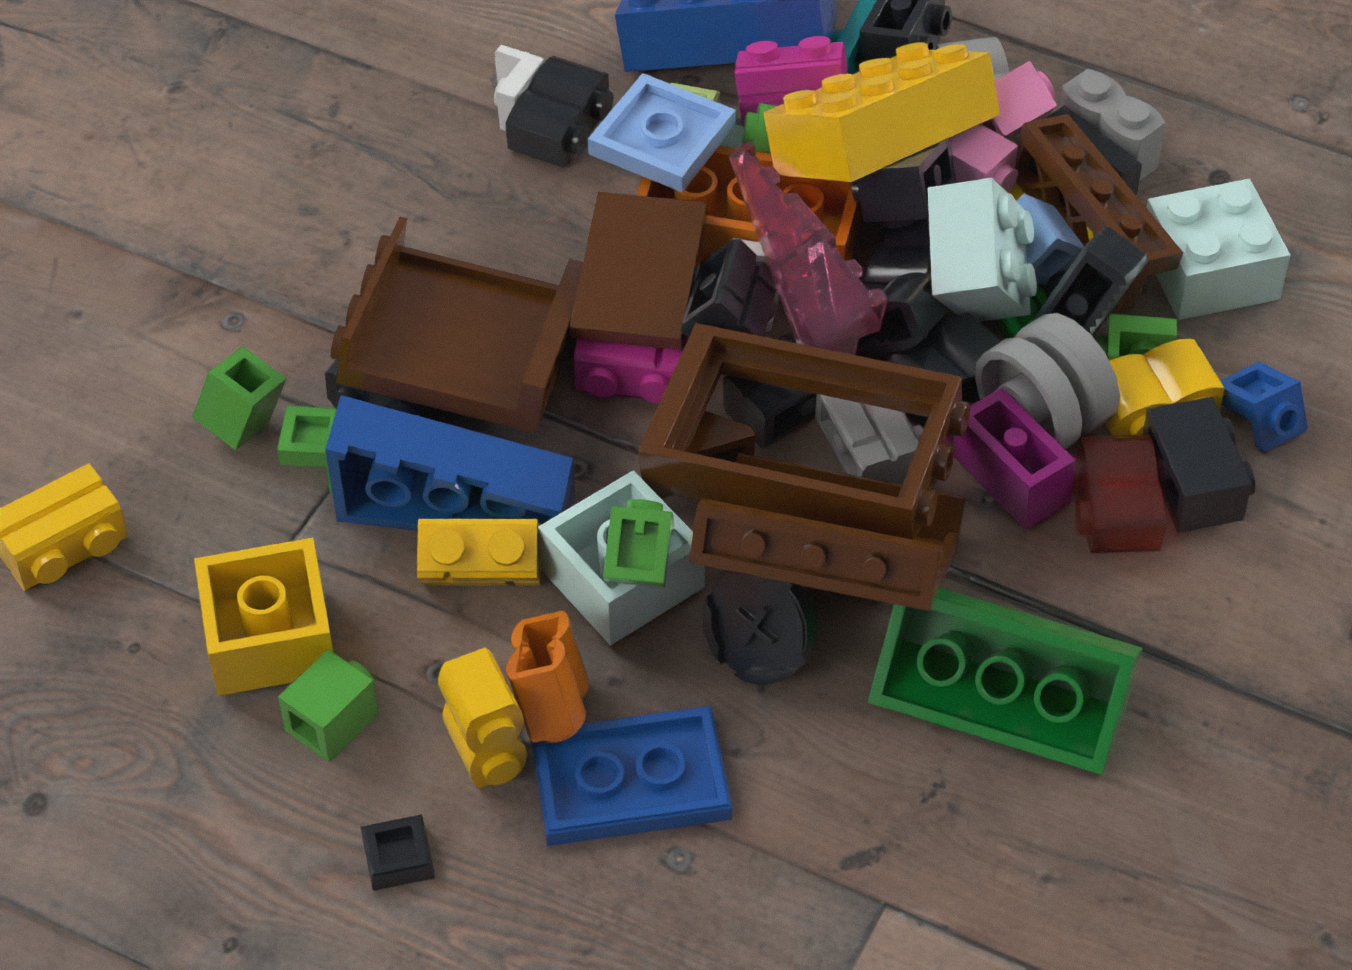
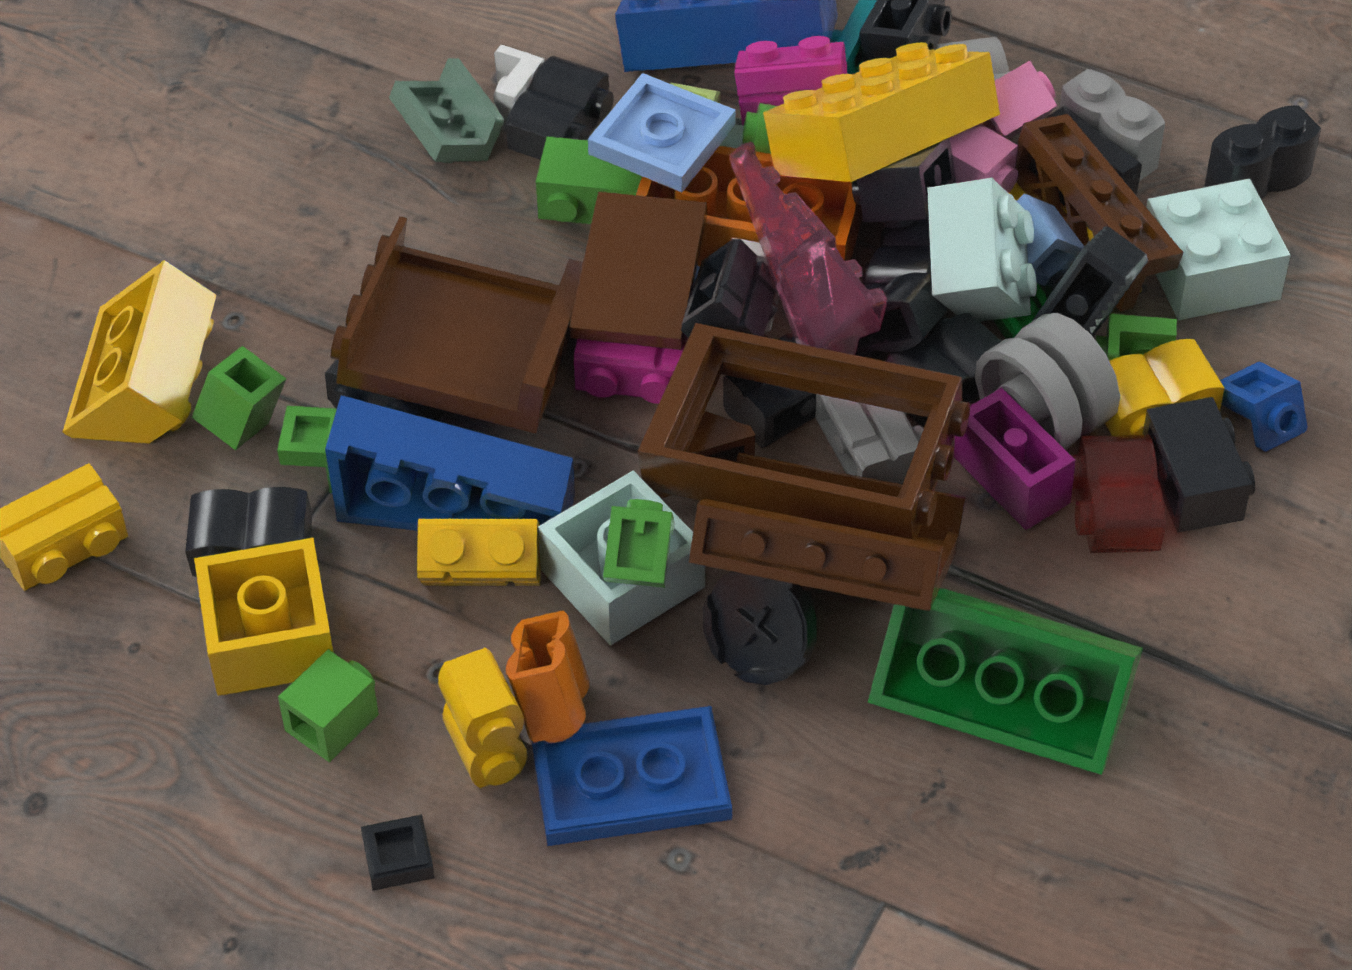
none -> yellow slope [62,260,217,444]
none -> black brick [185,487,313,577]
none -> sand green bracket [389,58,504,163]
none -> bright green brick [536,137,642,224]
none -> black brick [1204,105,1321,200]

